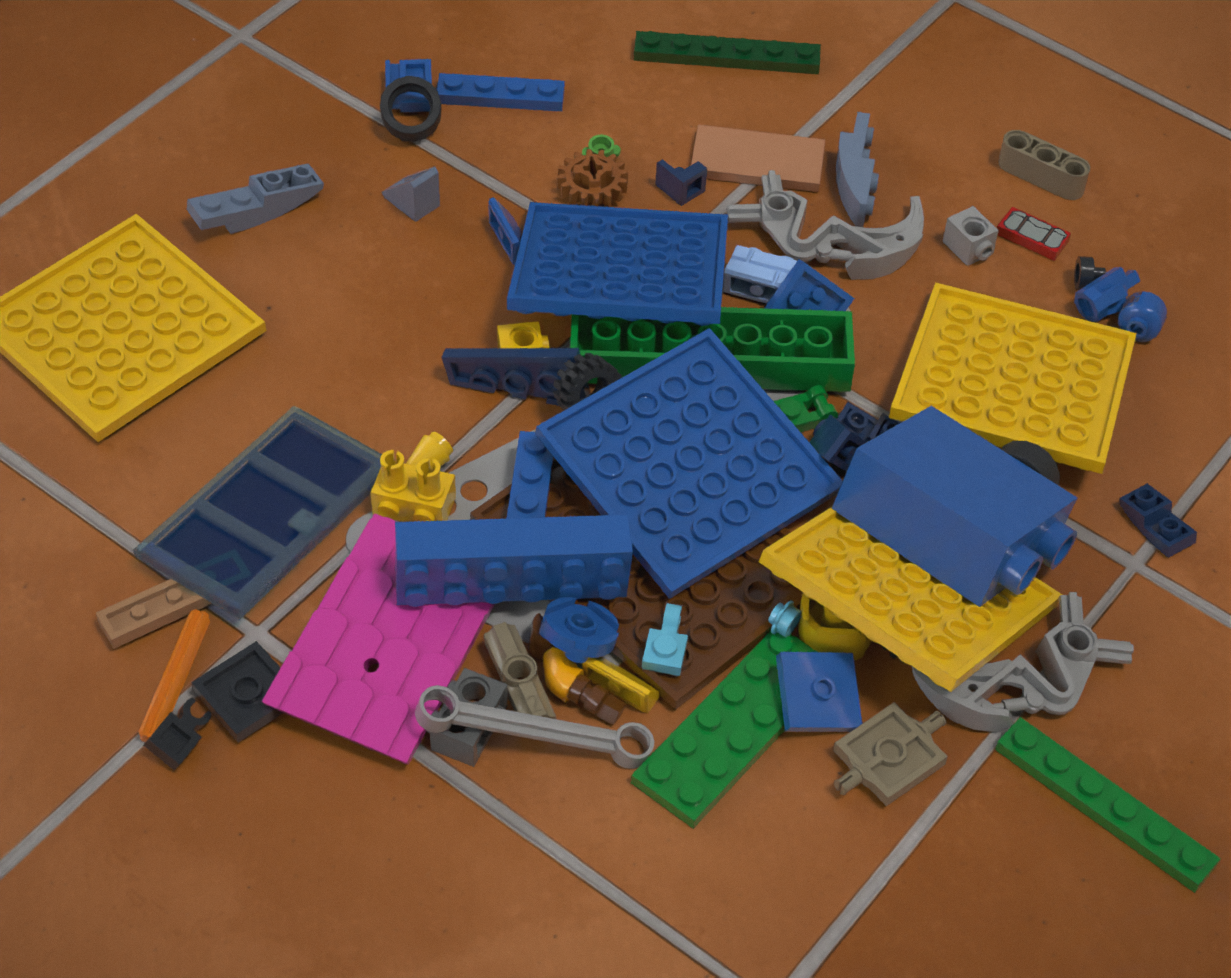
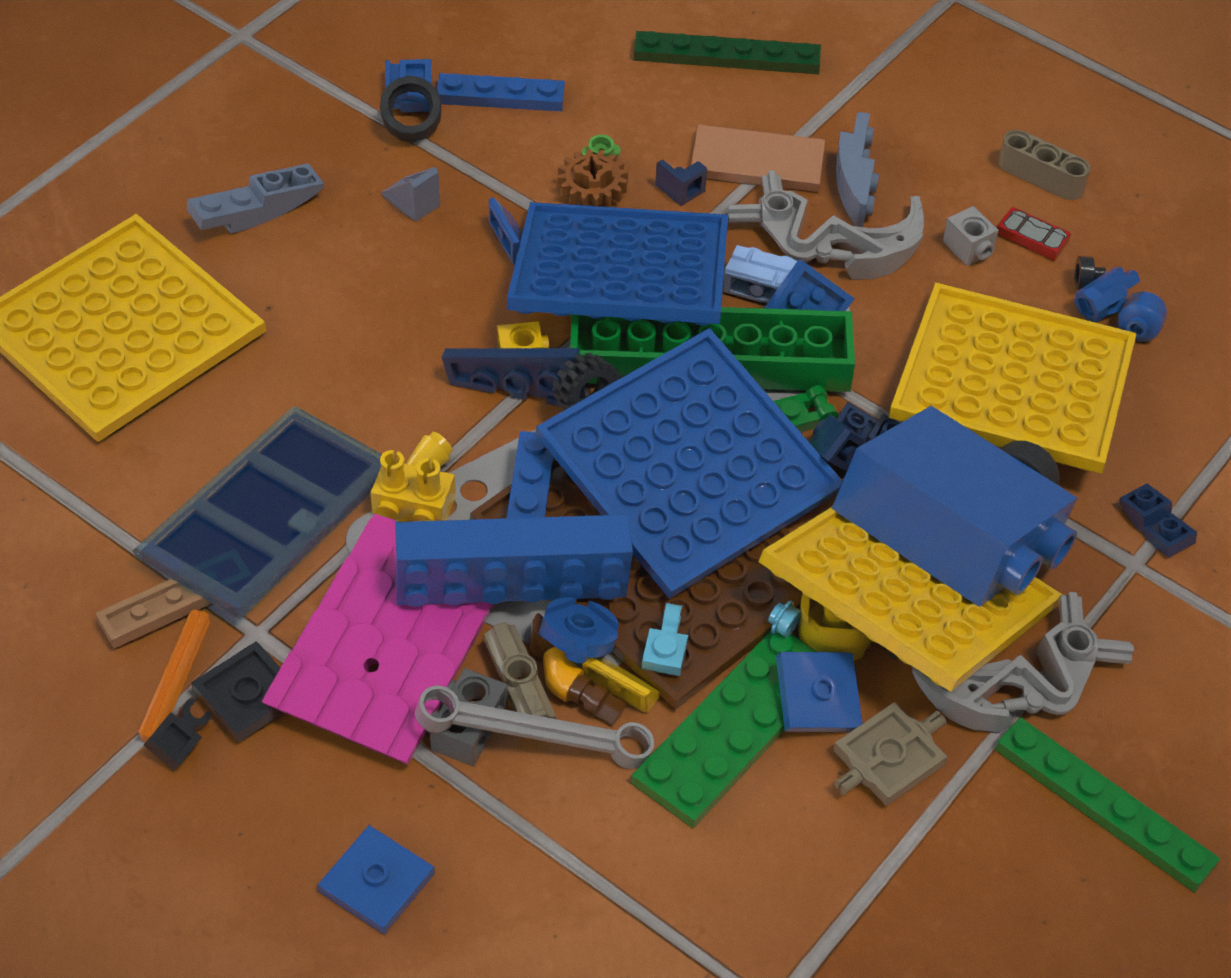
none -> blue plate [317,825,435,935]

